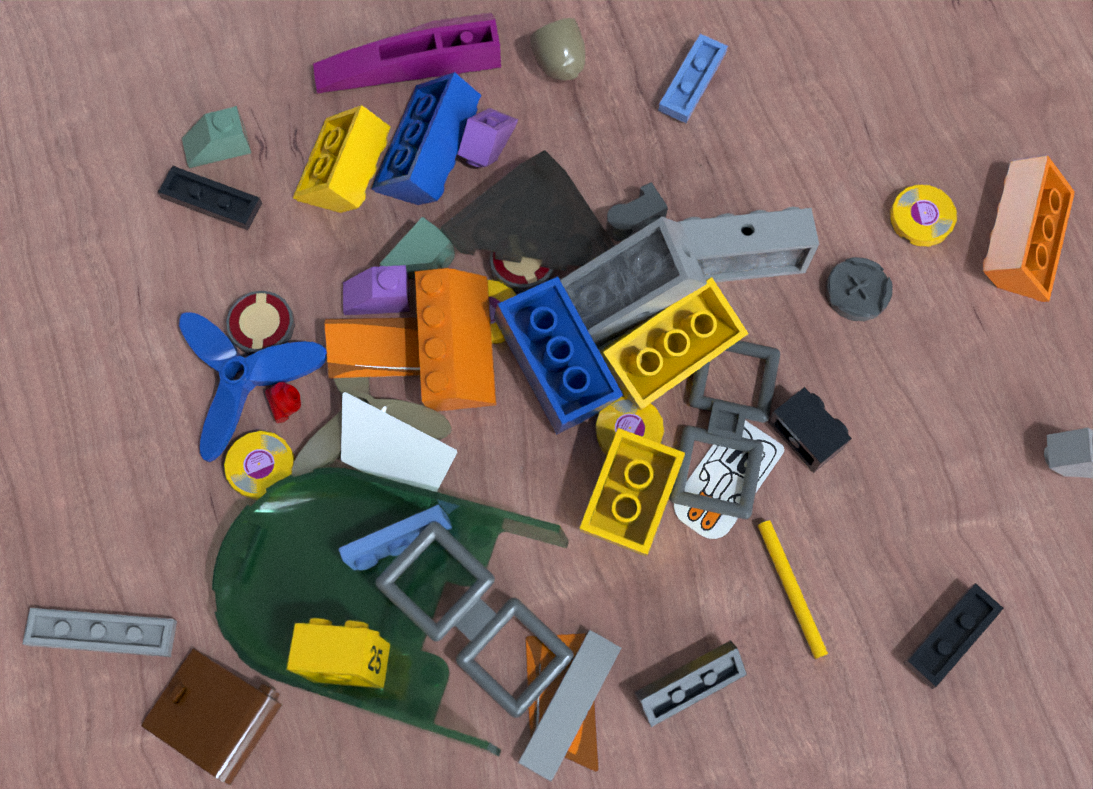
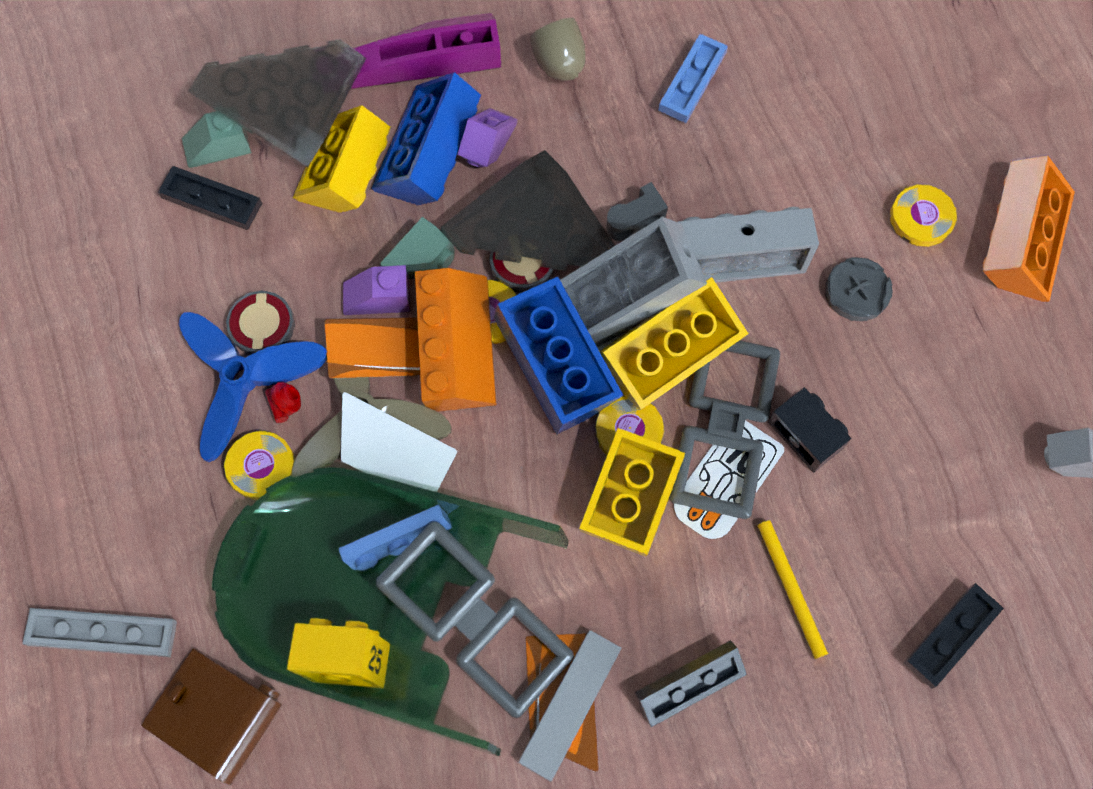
none -> clear smoke slope [187,39,366,167]

